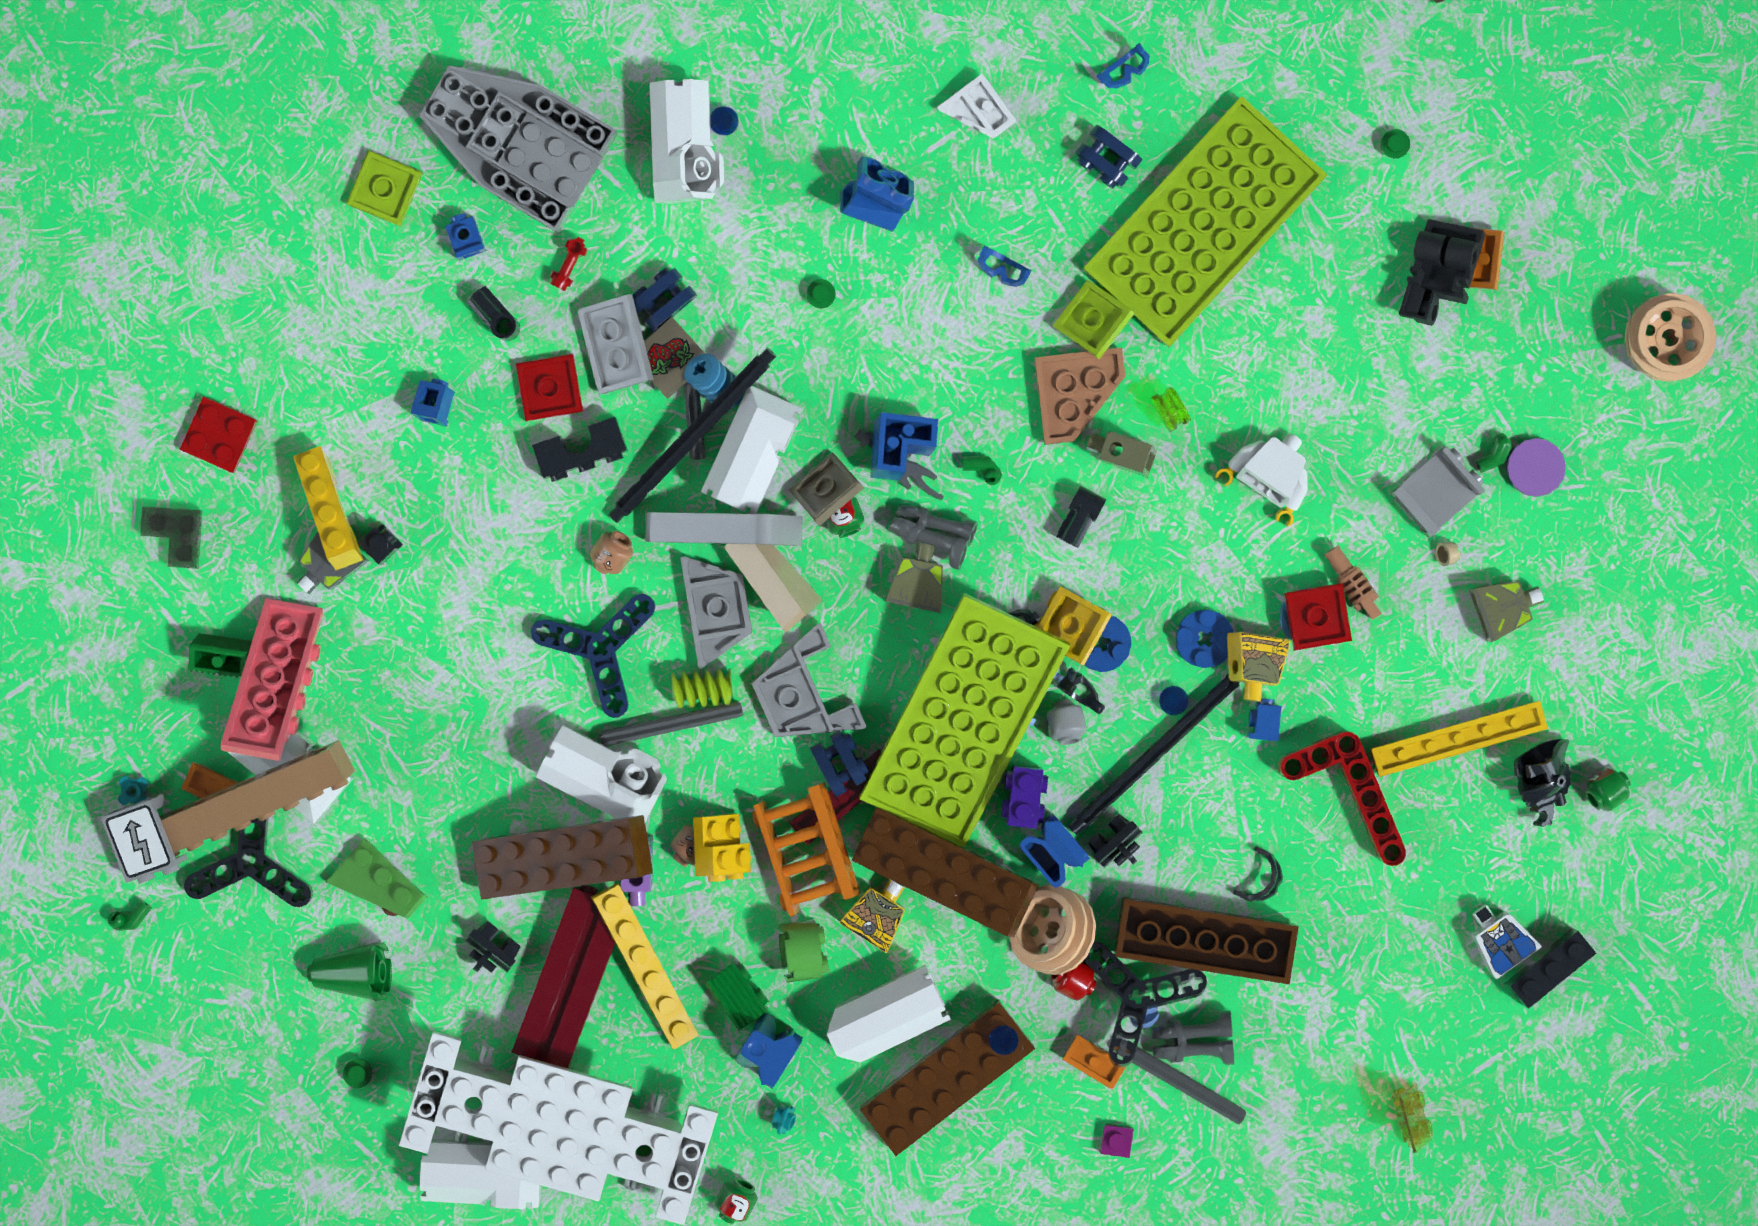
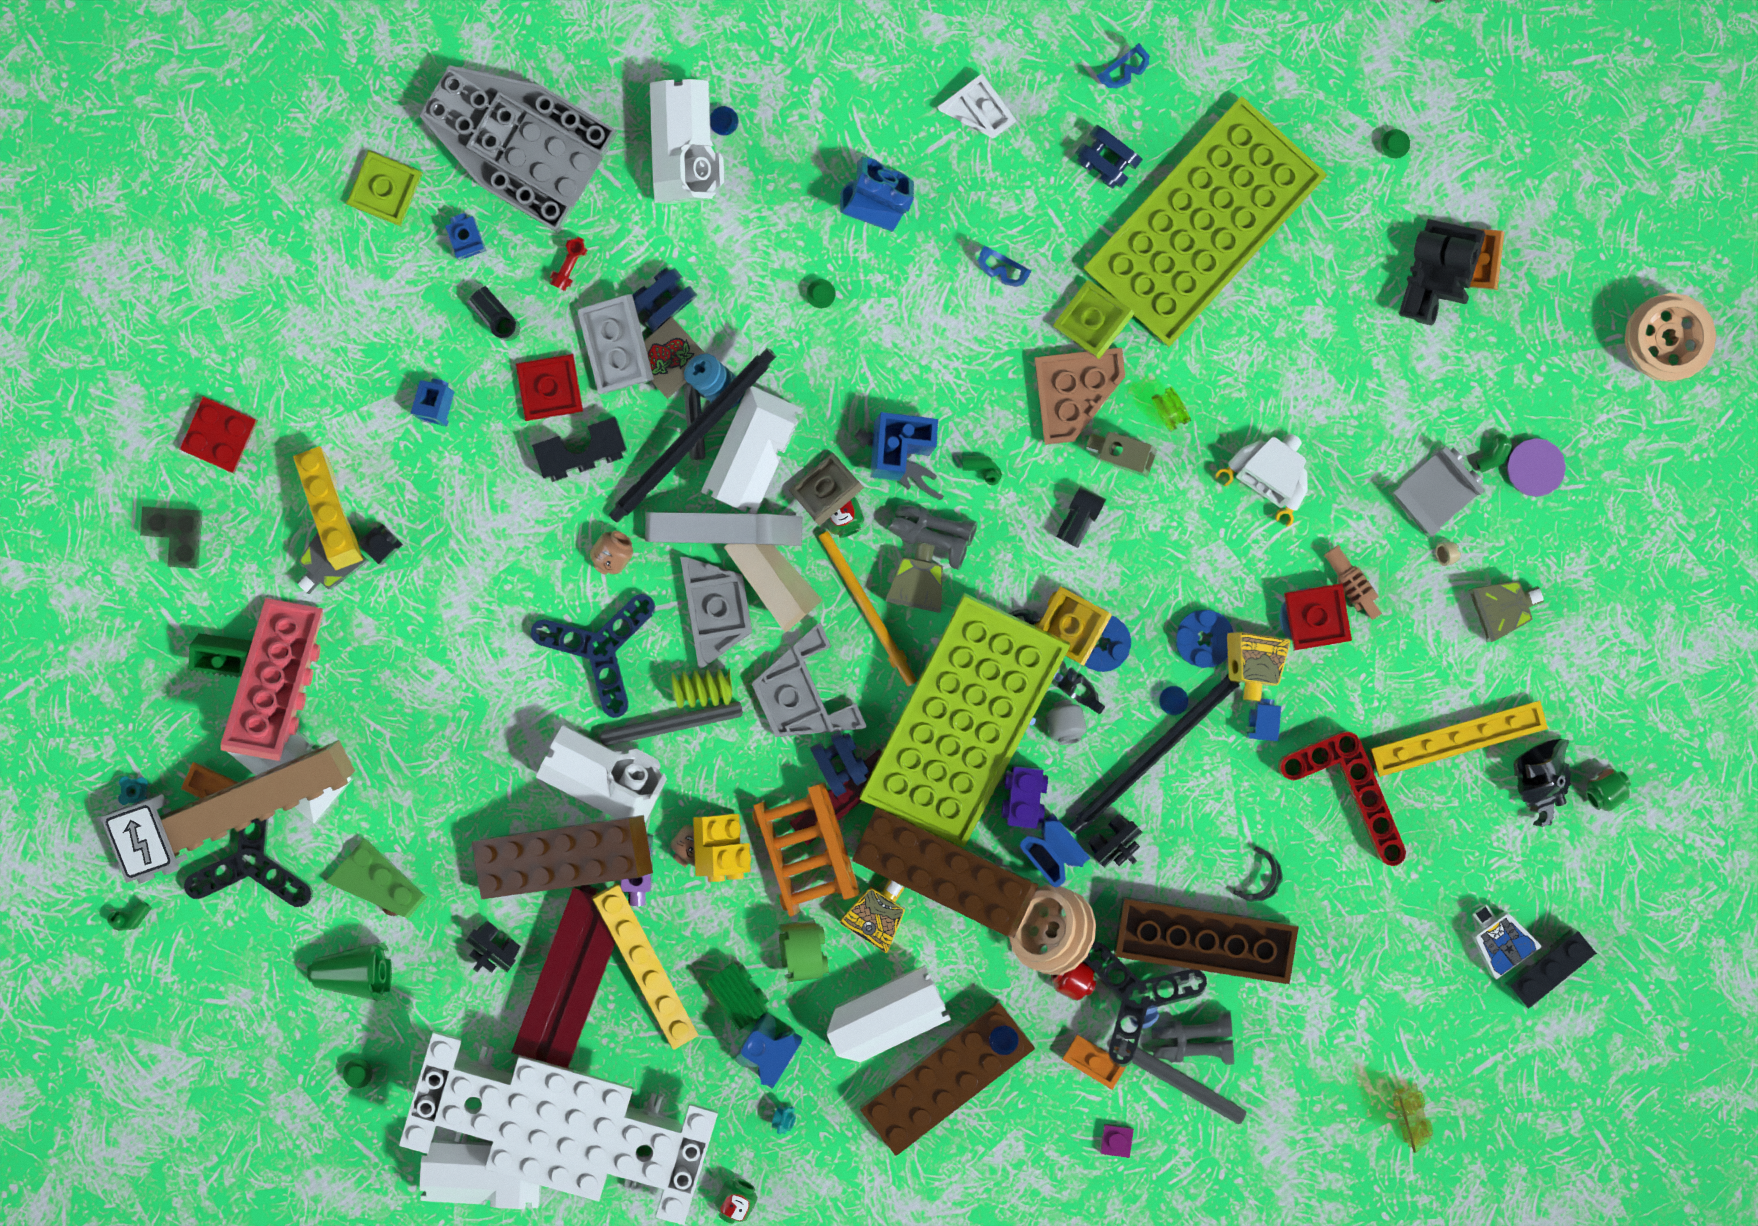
none -> light orange bar [818,531,917,687]

